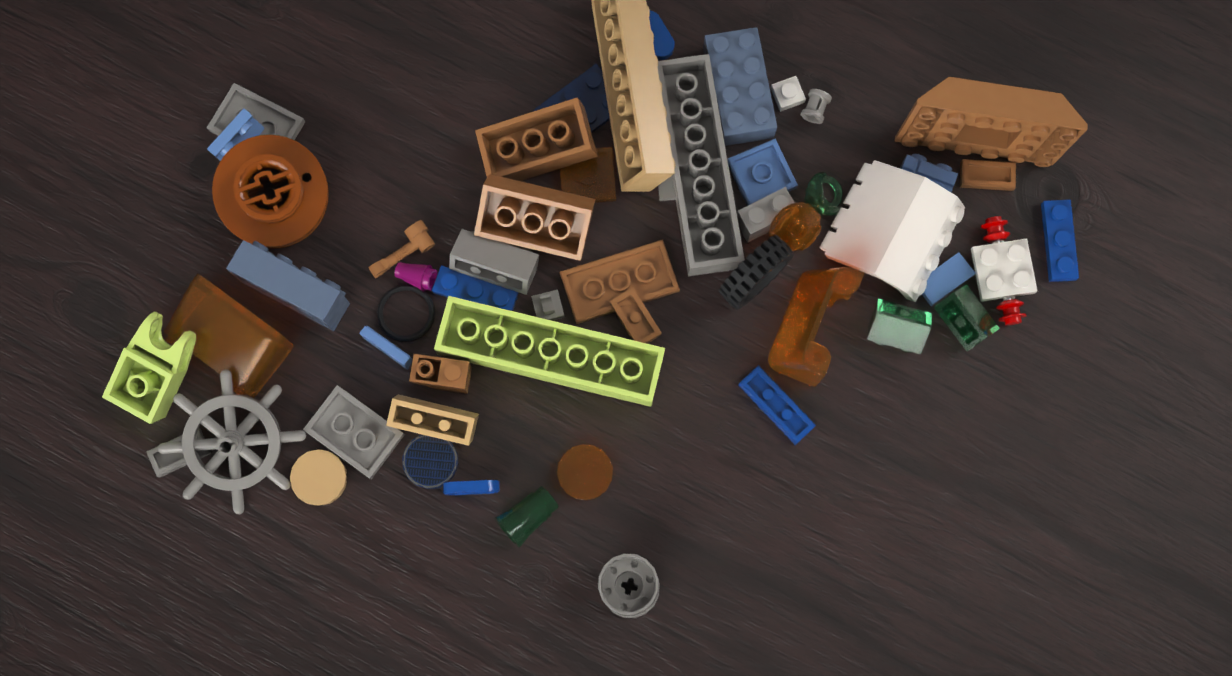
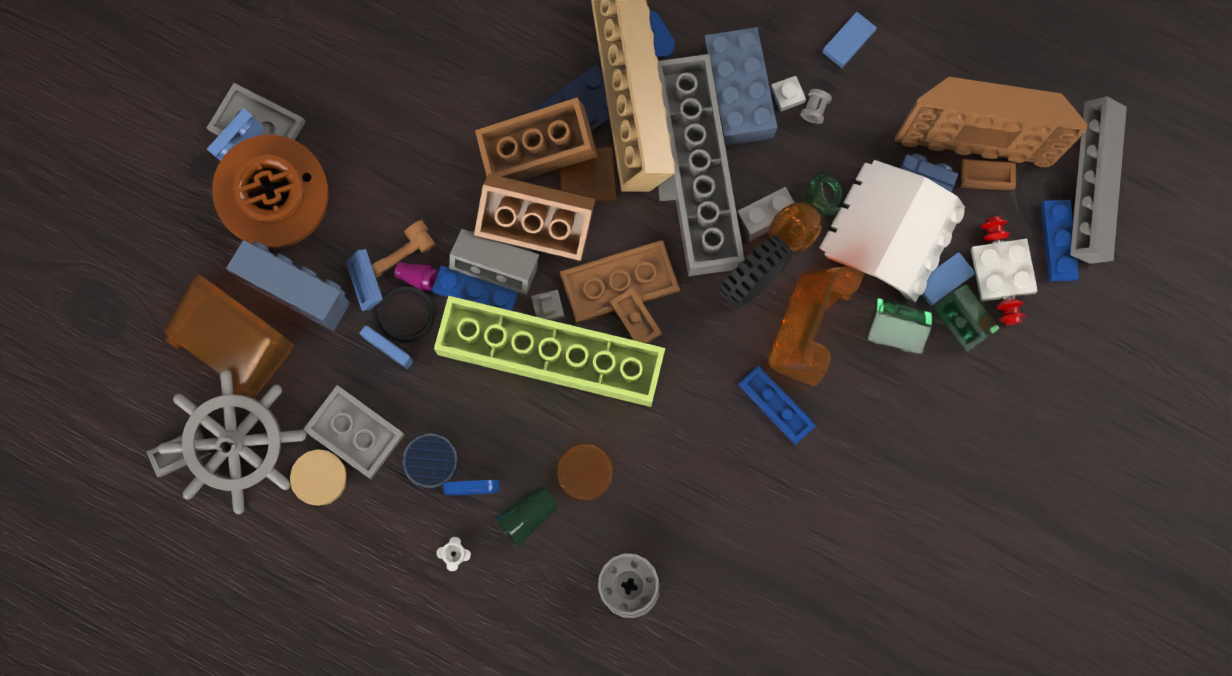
yellowish green brick [102,312,196,424] -> none
tan brick [386,394,479,446] -> none
medium nougat slope [409,354,472,394] -> none
medium blue tile [727,138,798,206] -> none
none -> medium blue tile [346,249,383,311]
none -> white plate [437,537,471,571]
none -> medium blue tile [822,12,877,68]
none -> light grey brick [1070,96,1127,264]

